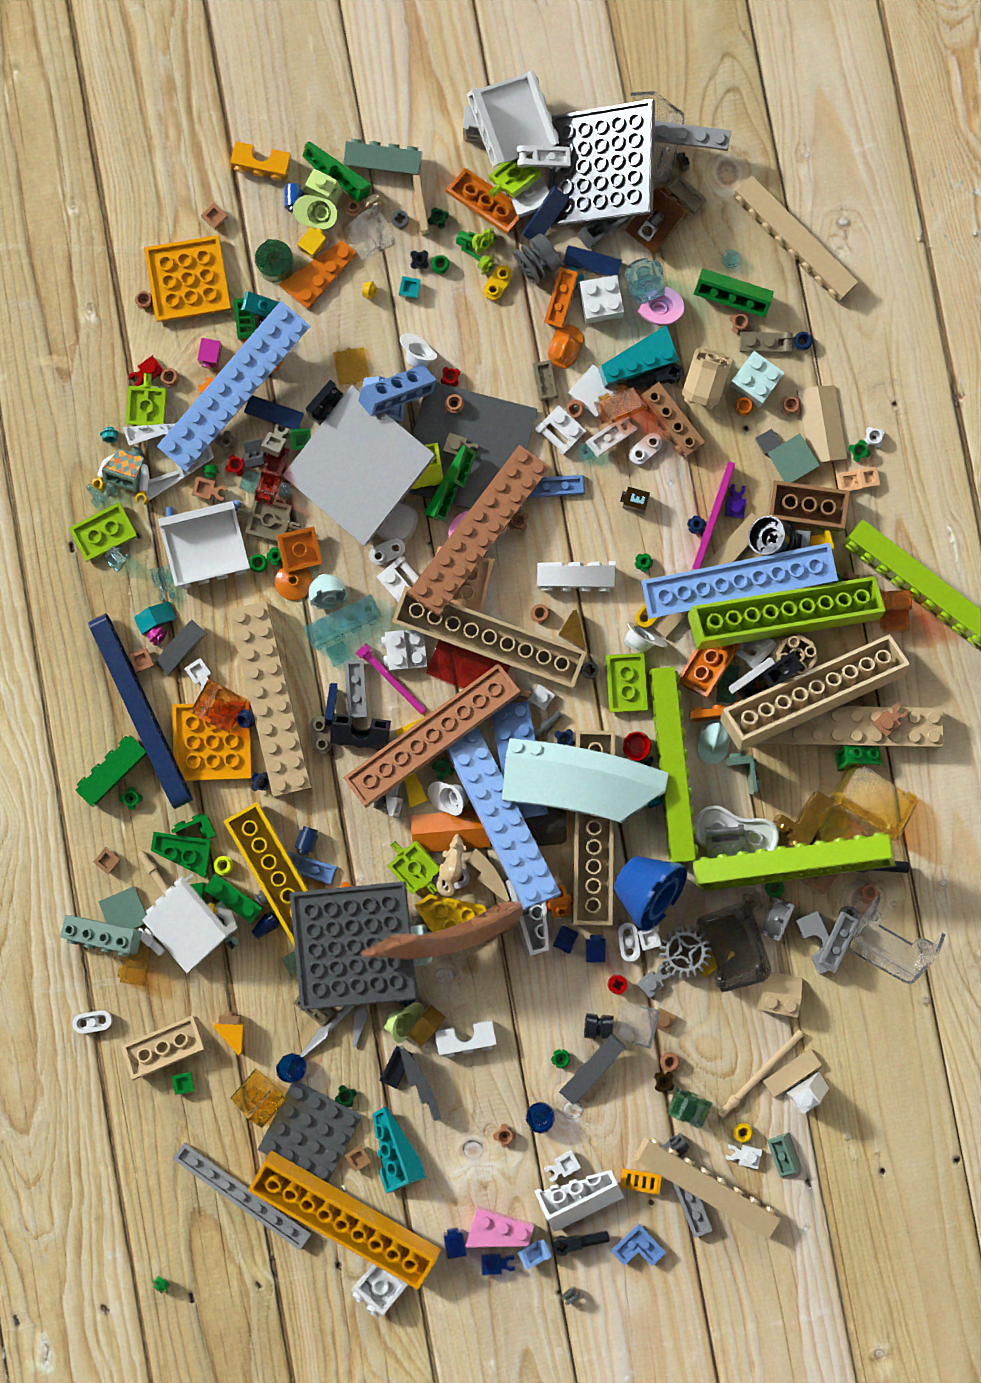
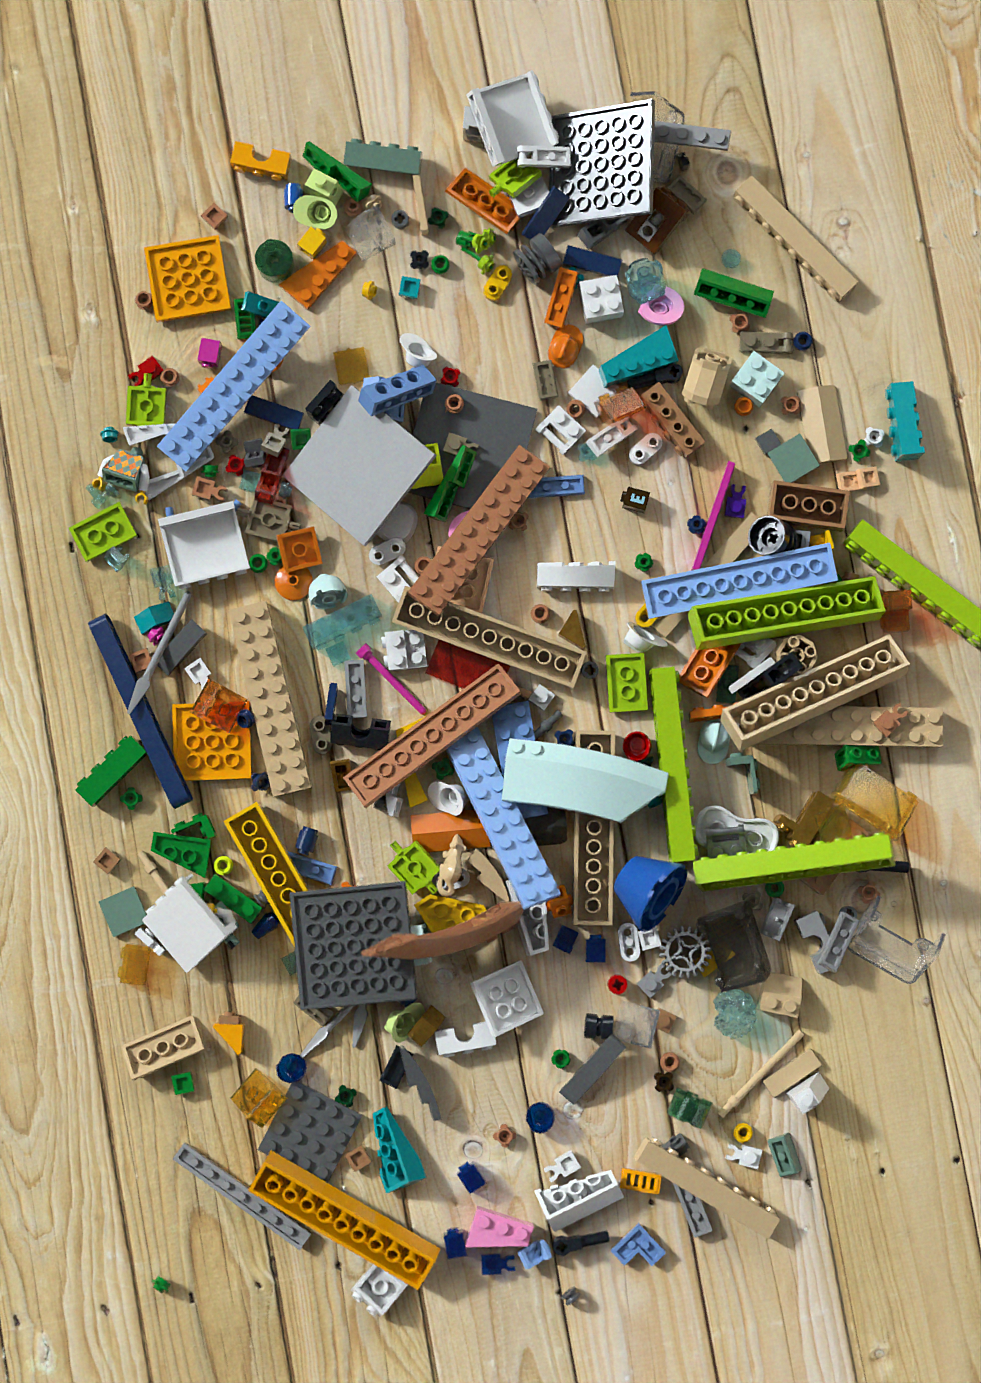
sand green brick [60,915,142,957] -> none
white plate [73,1010,113,1033] -> none
none -> light grey piece [127,591,192,714]
none -> pearl gold slope [330,759,352,792]
none -> nougat plate [414,556,432,575]
none -> clear blue brick [457,1161,486,1194]
none -> white plate [470,960,544,1037]
none -> clear light blue hair [713,988,757,1039]
none -> teal wedge [885,381,925,462]

